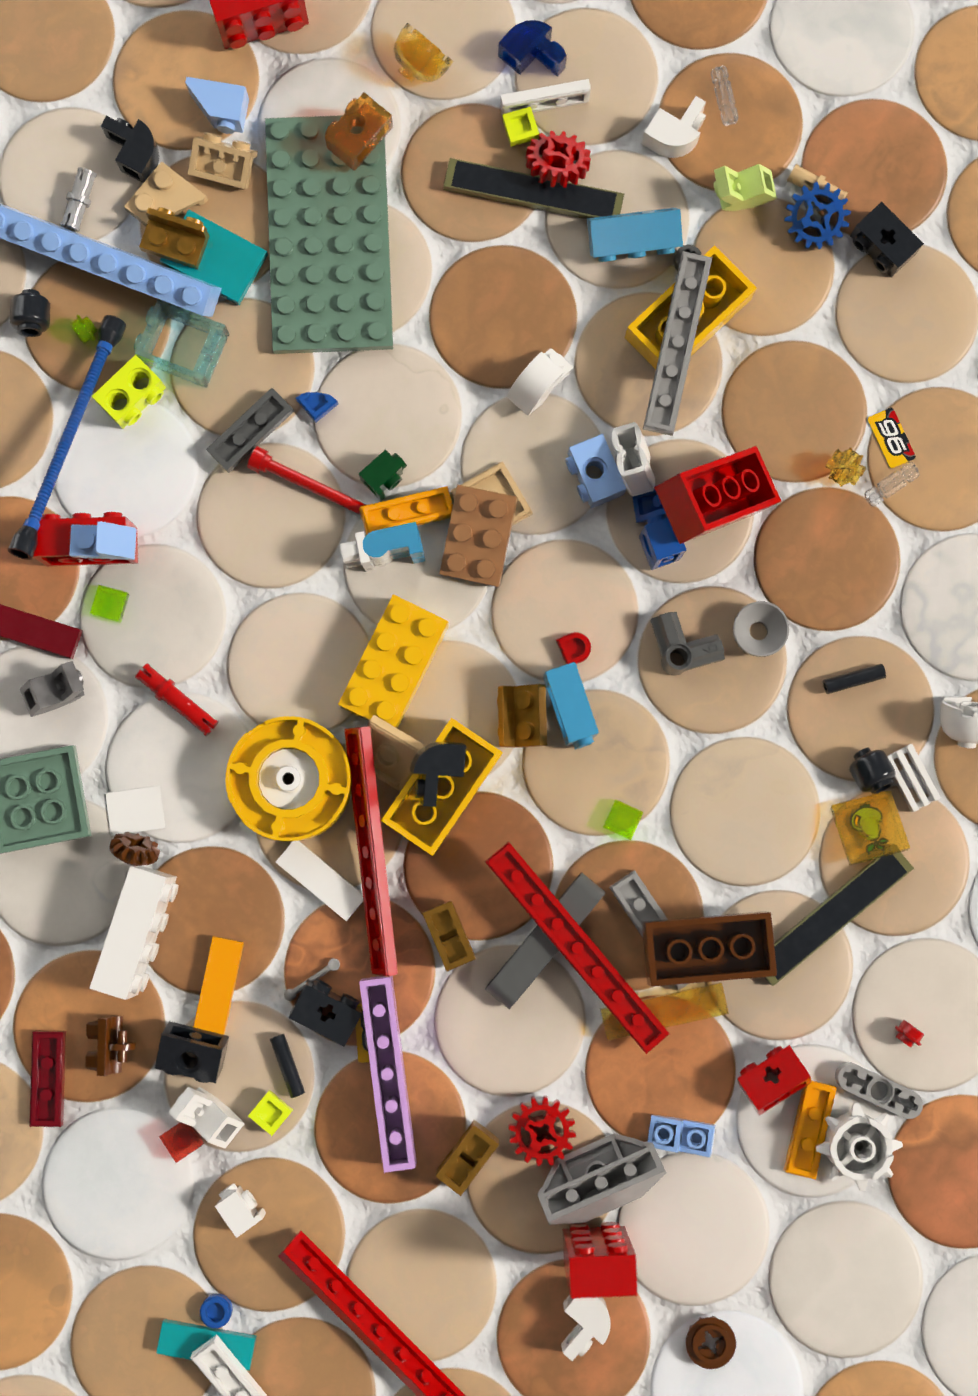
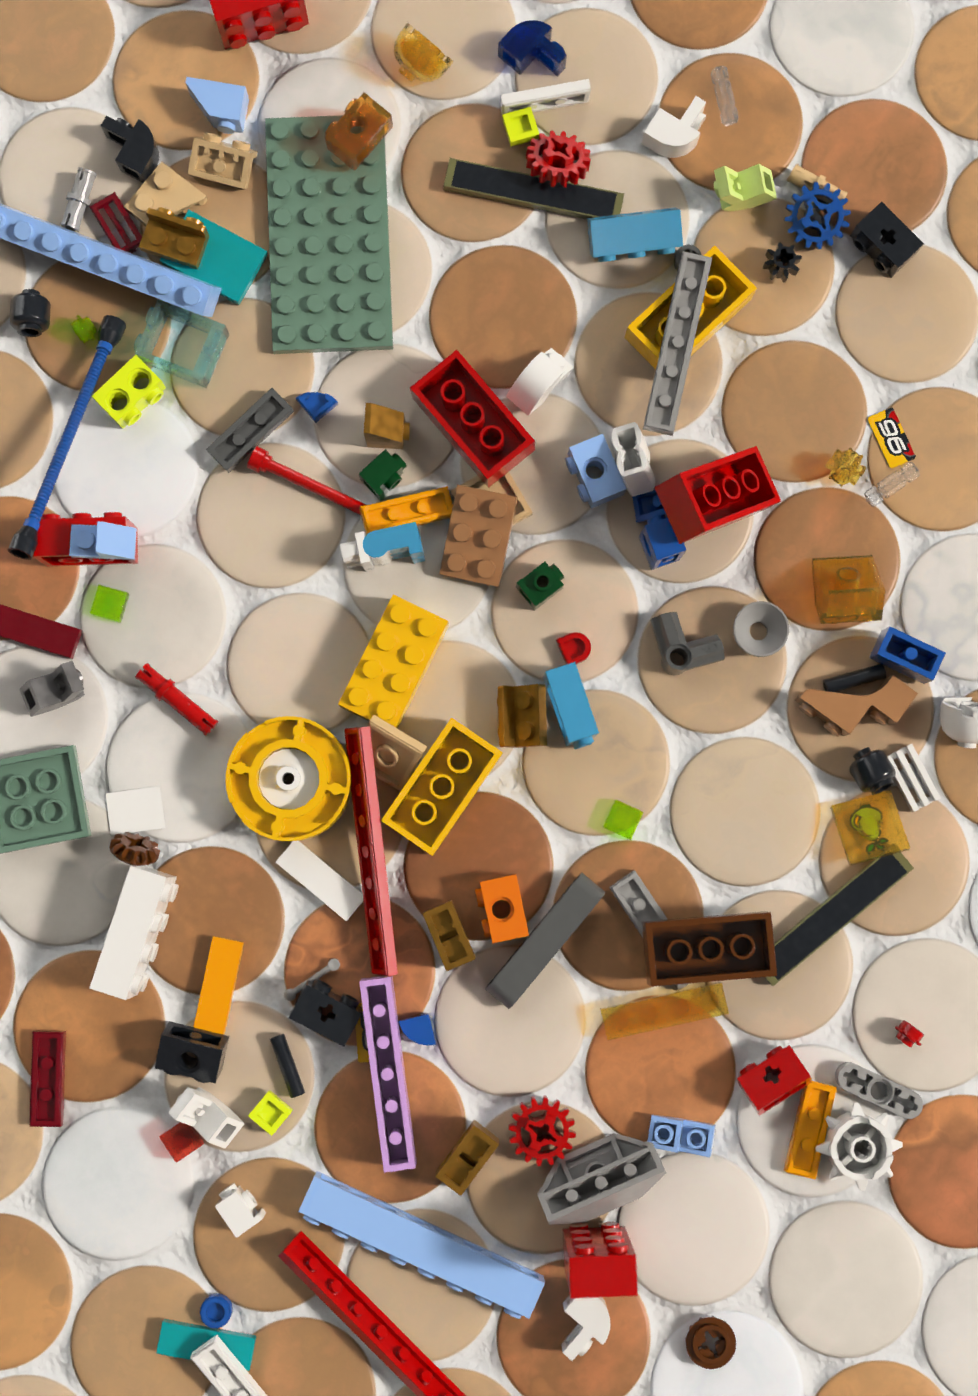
reddish brown hips [85,1016,136,1076] -> none
black brick [410,742,466,807] -> none
red tile [484,842,670,1054] -> none
none -> dark red tile [89,192,142,254]
none -> light blue brick [298,1171,545,1319]
none -> pearl gold slope [364,403,410,449]
none -> blue tile [398,1013,436,1045]
none -> red brick [410,350,535,488]
none -> orange brick [475,874,529,943]
none -> dark green brick [516,561,565,611]
none -> black gear [763,242,802,283]
none -> medium nougat arch [795,675,918,737]
none -> clear yellow slope [812,555,886,624]
none -> blue brick [869,626,946,684]

